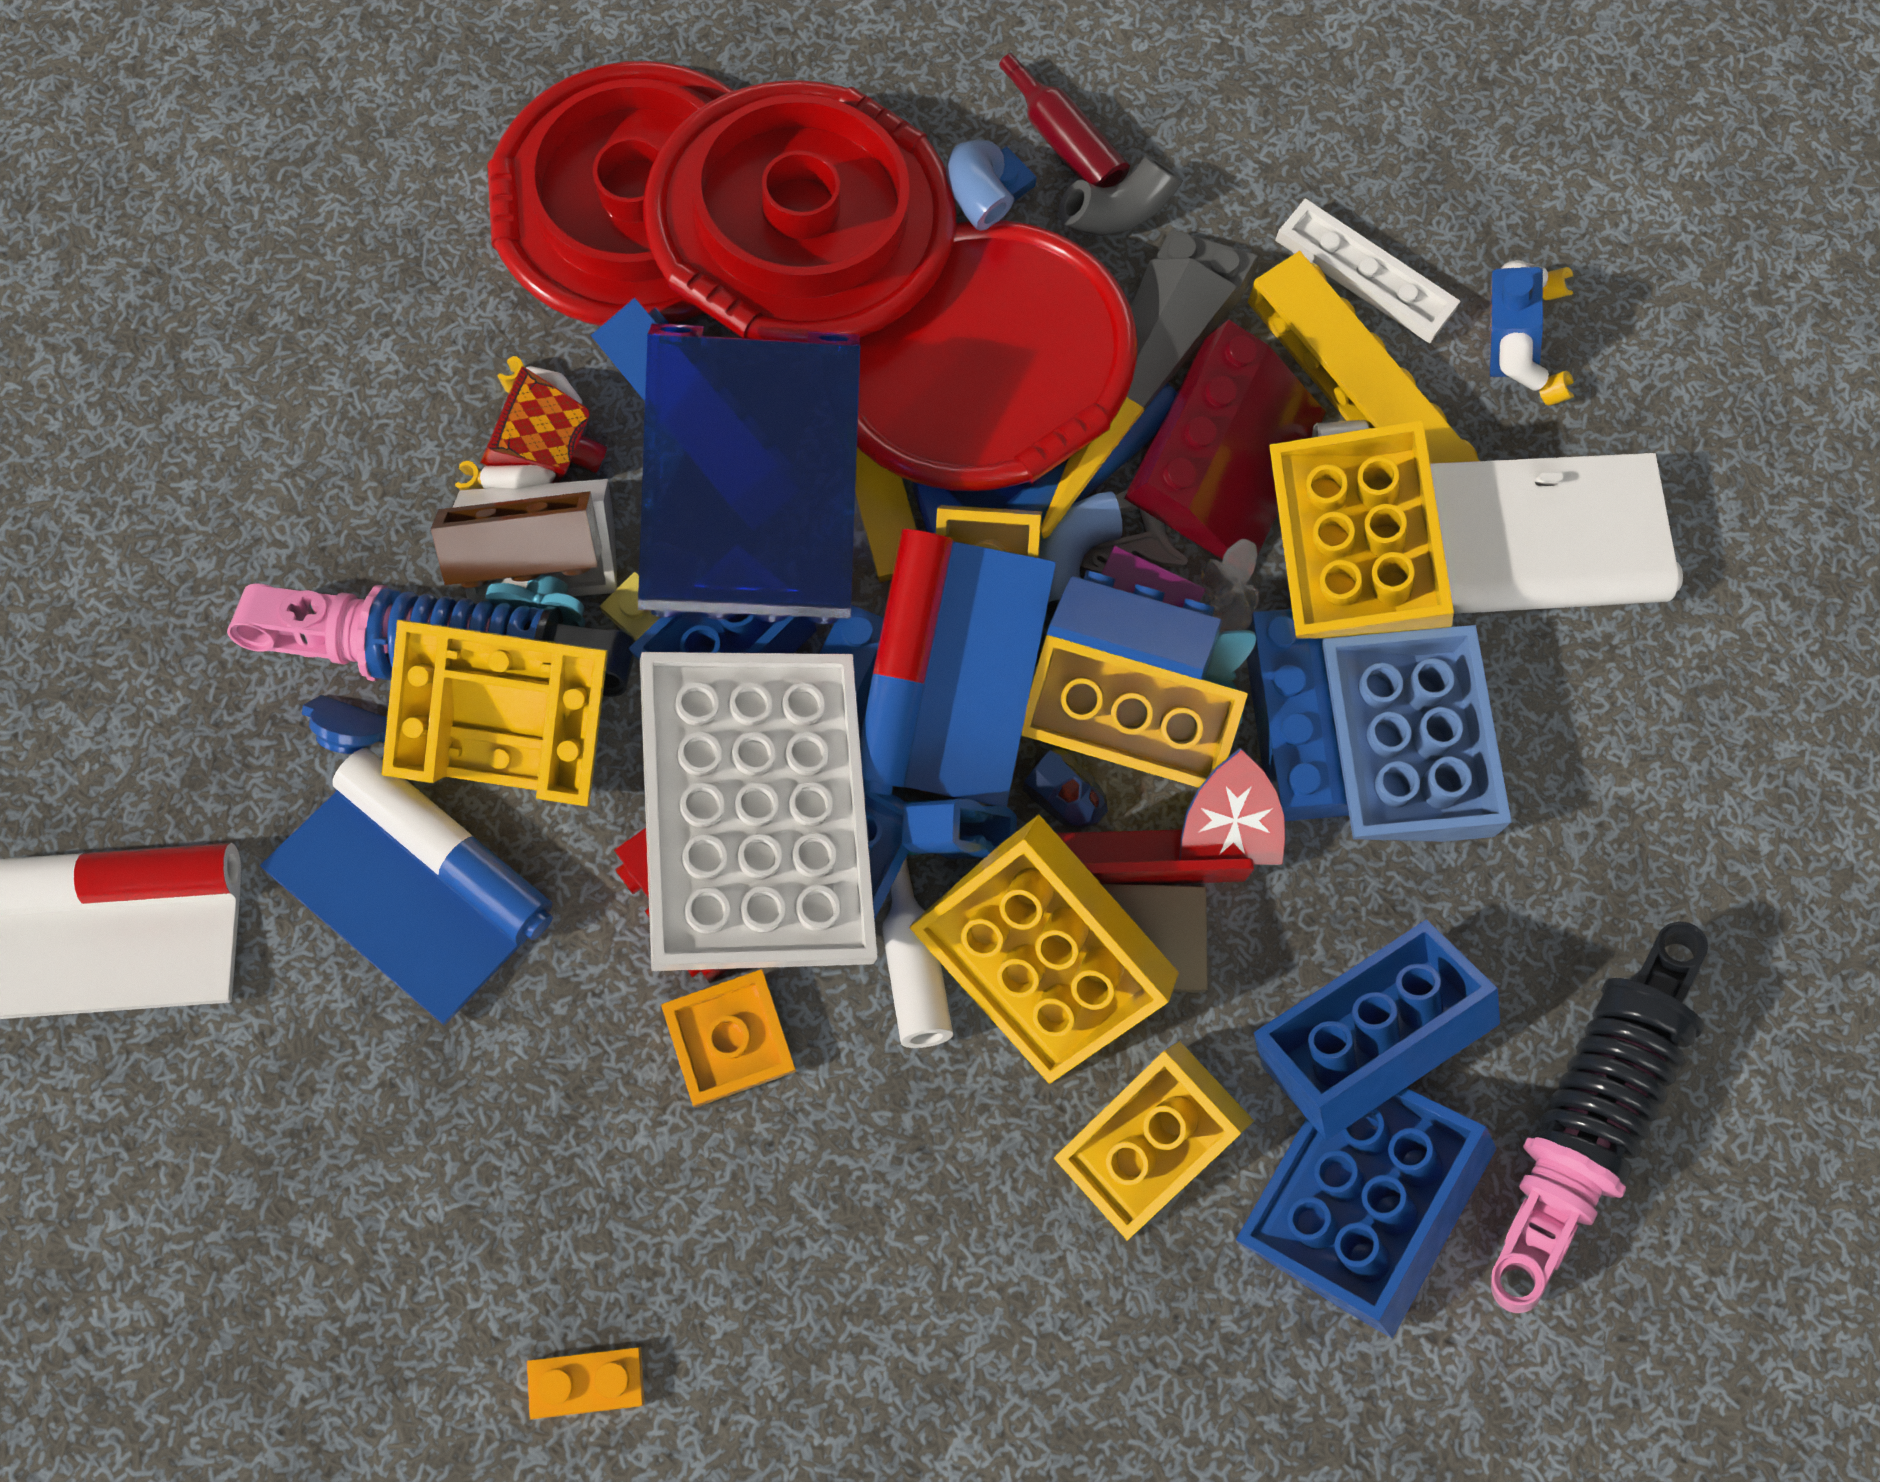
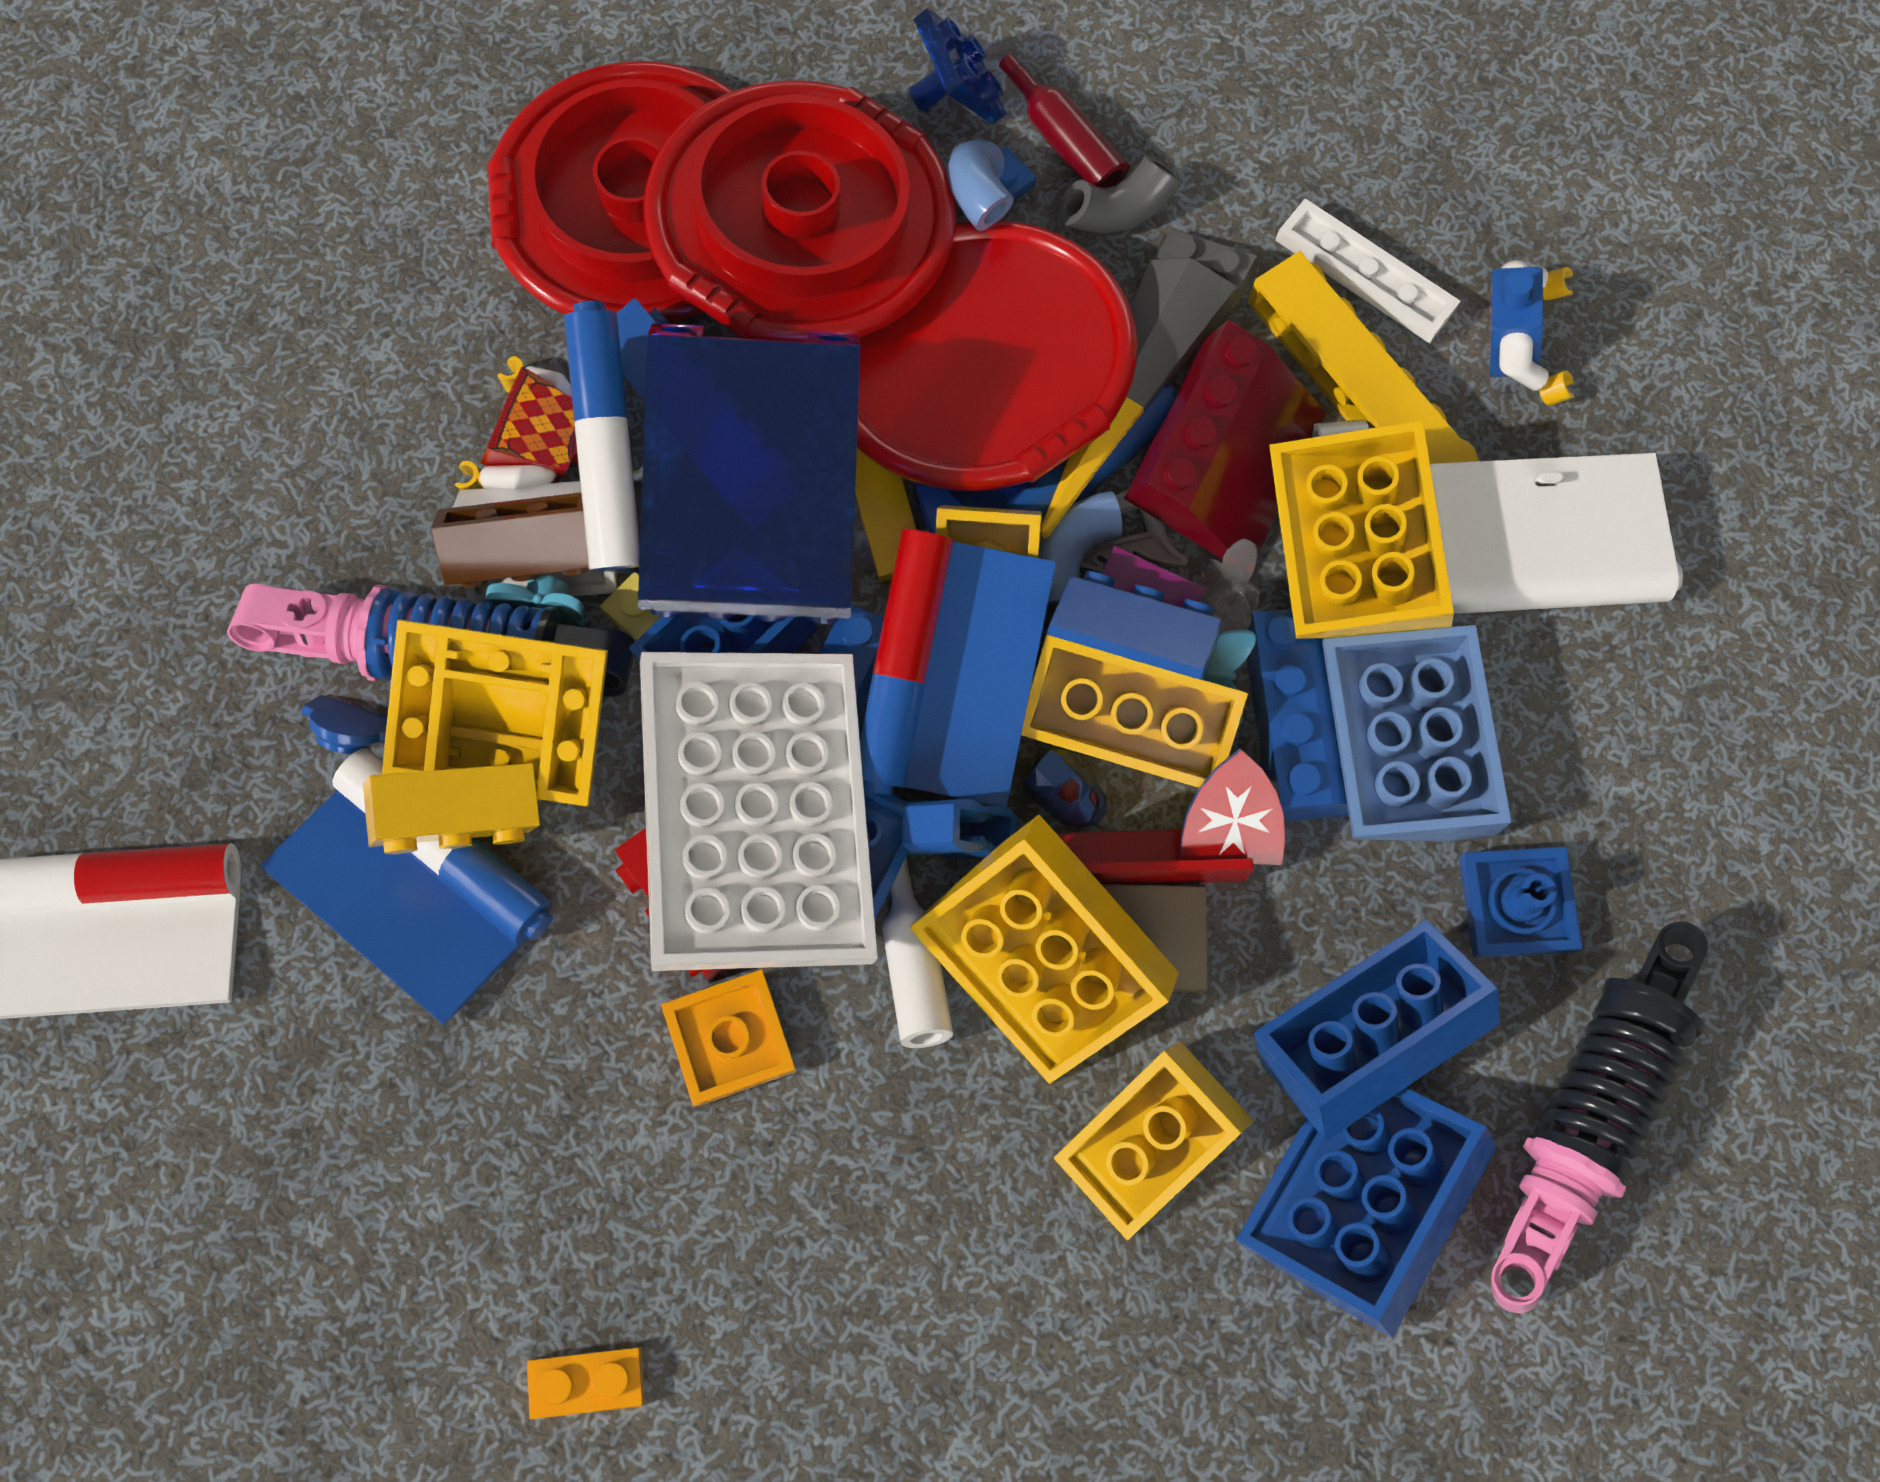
none -> yellow brick [363,763,540,854]
none -> door [564,301,642,574]
none -> clear blue plate [909,8,1007,124]
none -> blue plate [1459,847,1582,958]

